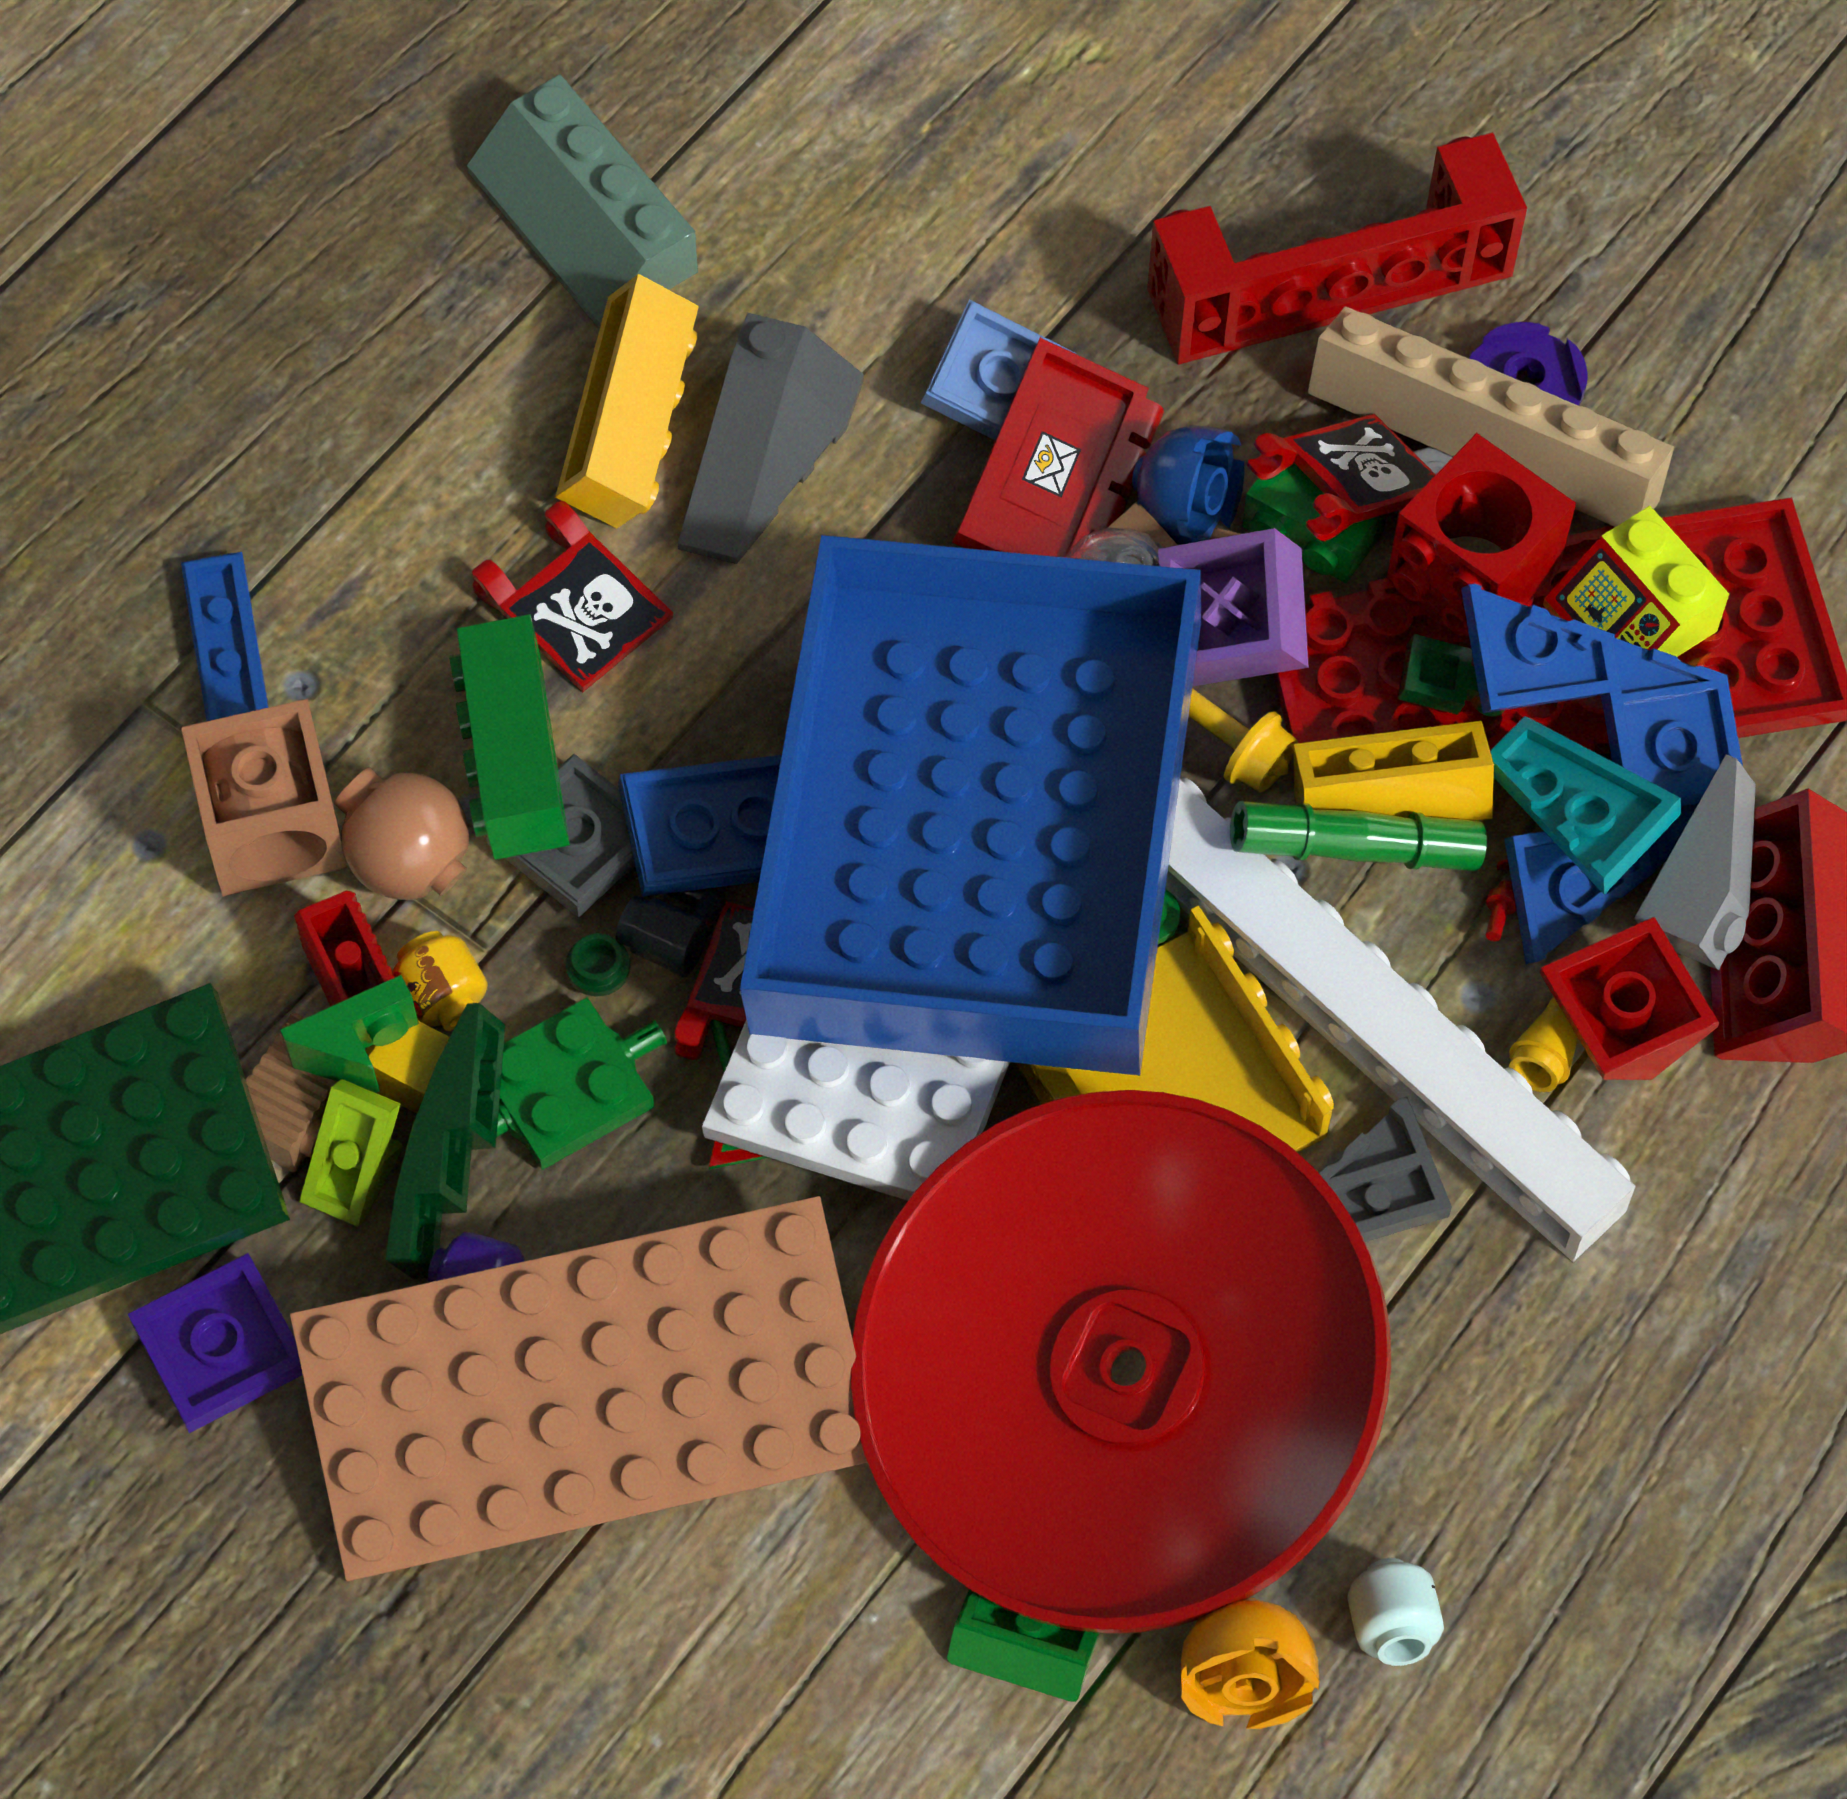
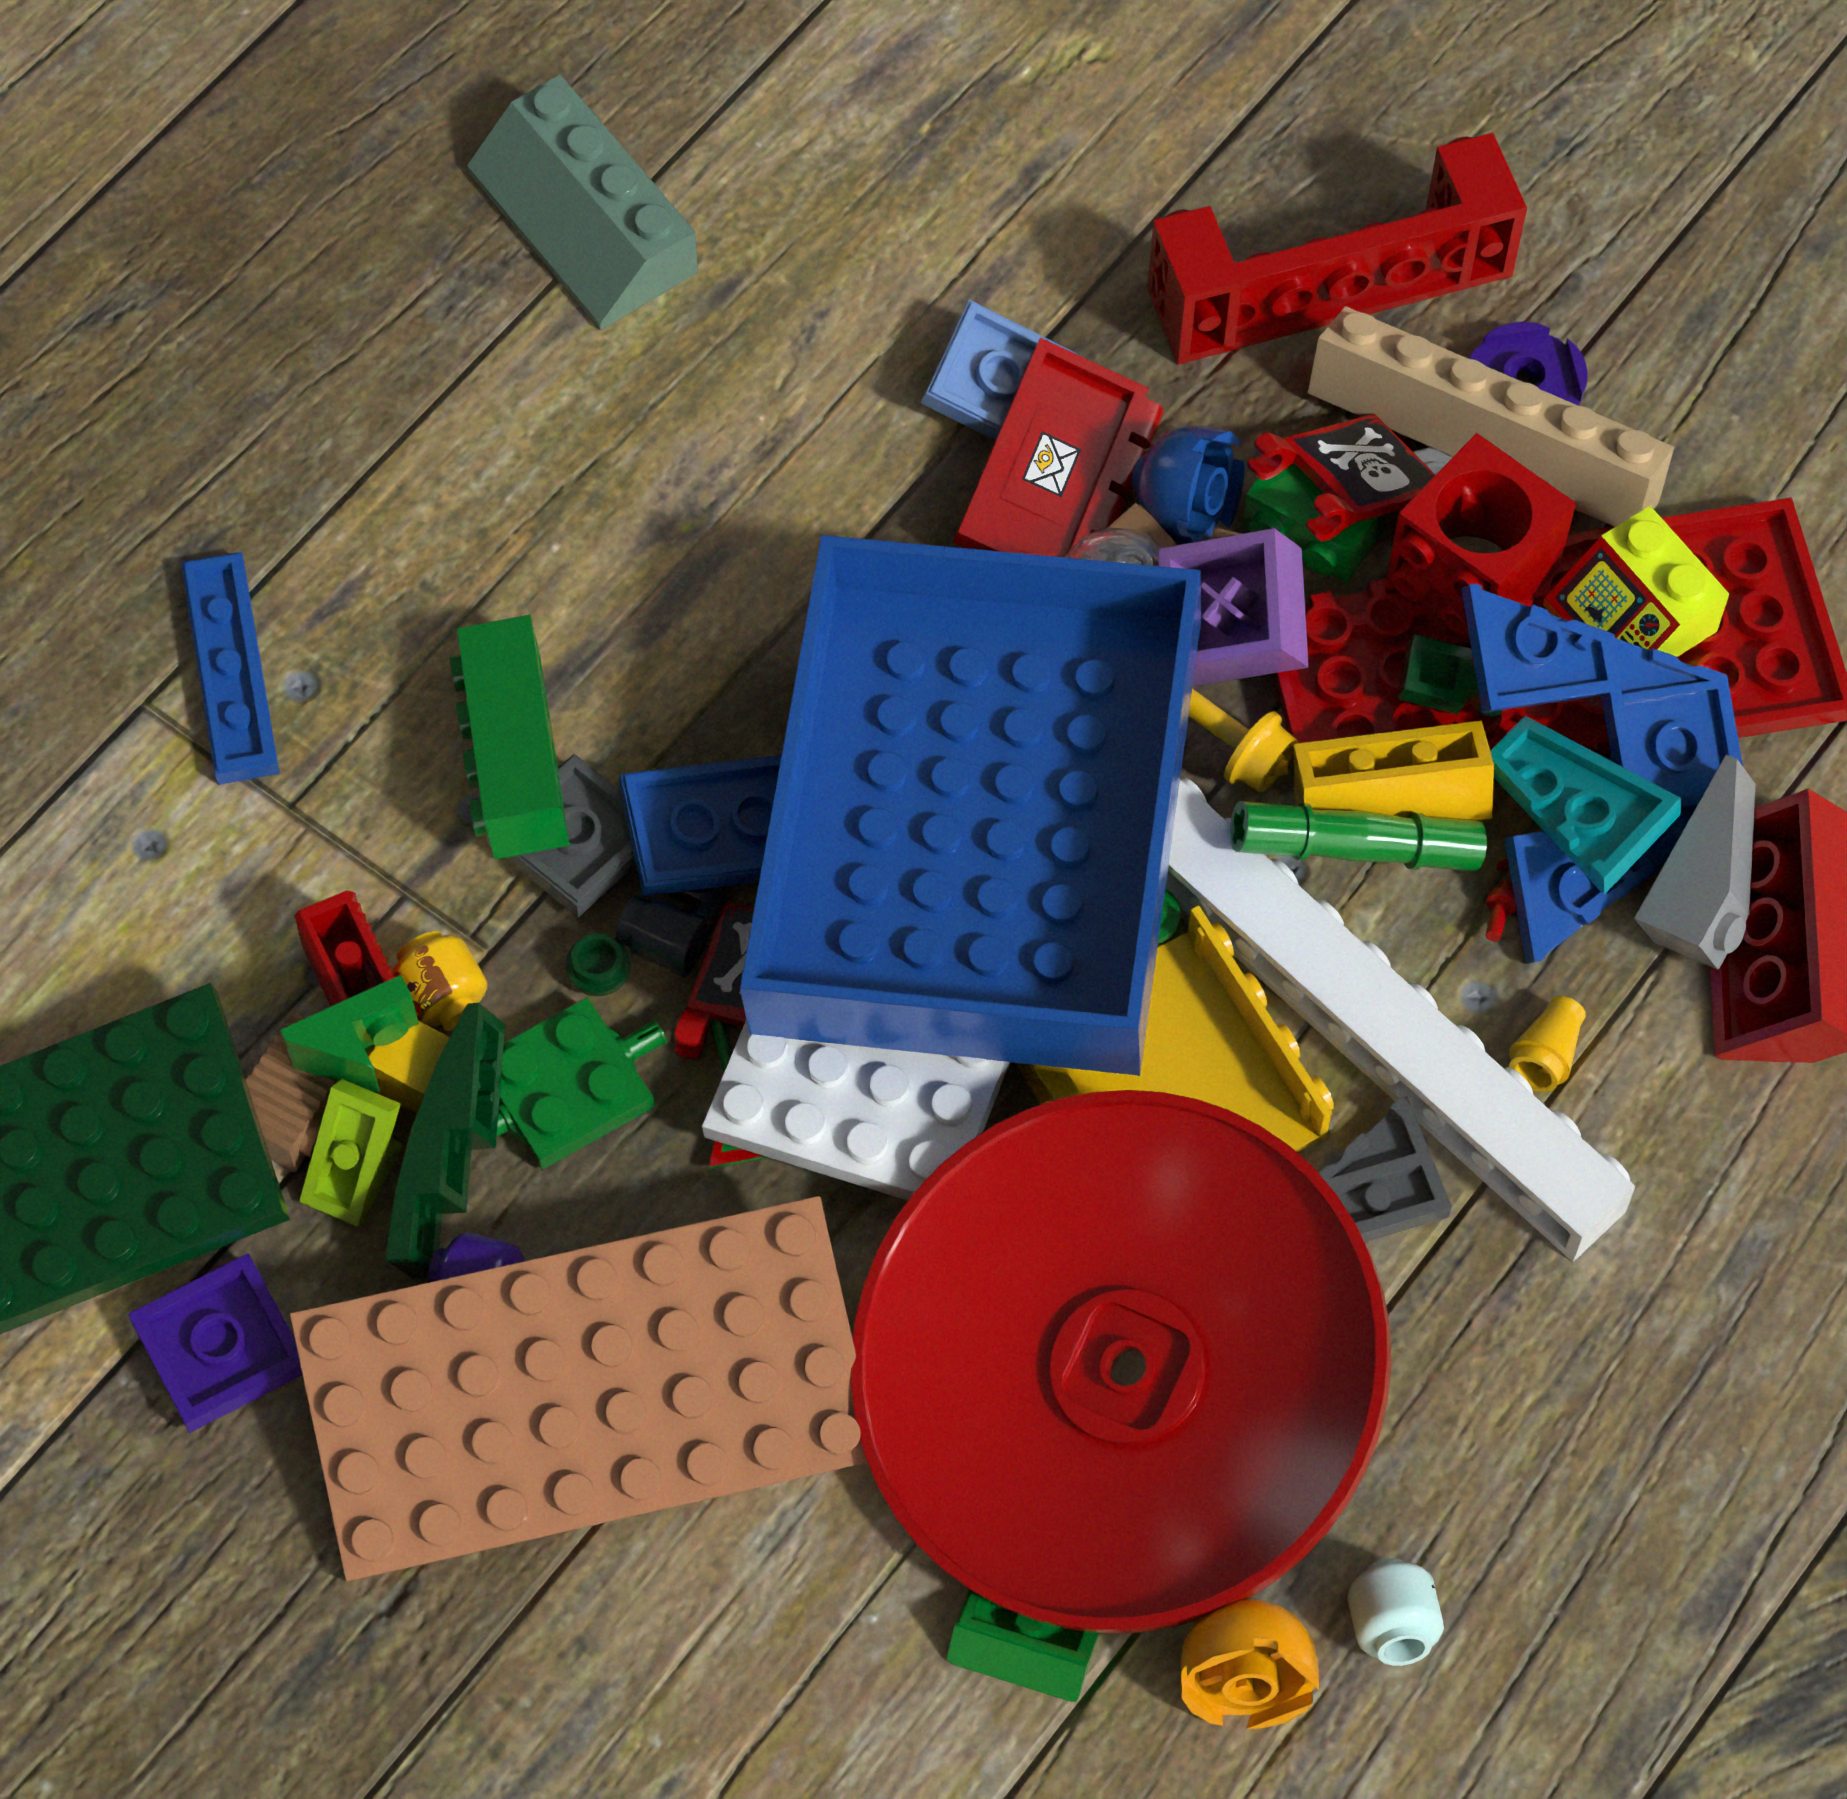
nougat brick [181,699,347,897] -> none
nougat brick [334,767,469,900] -> none
flag [472,501,673,693] -> none
yellow brick [555,274,699,529] -> none
dark grey wedge [678,312,864,564] -> none
red slope [1540,917,1719,1080] -> none

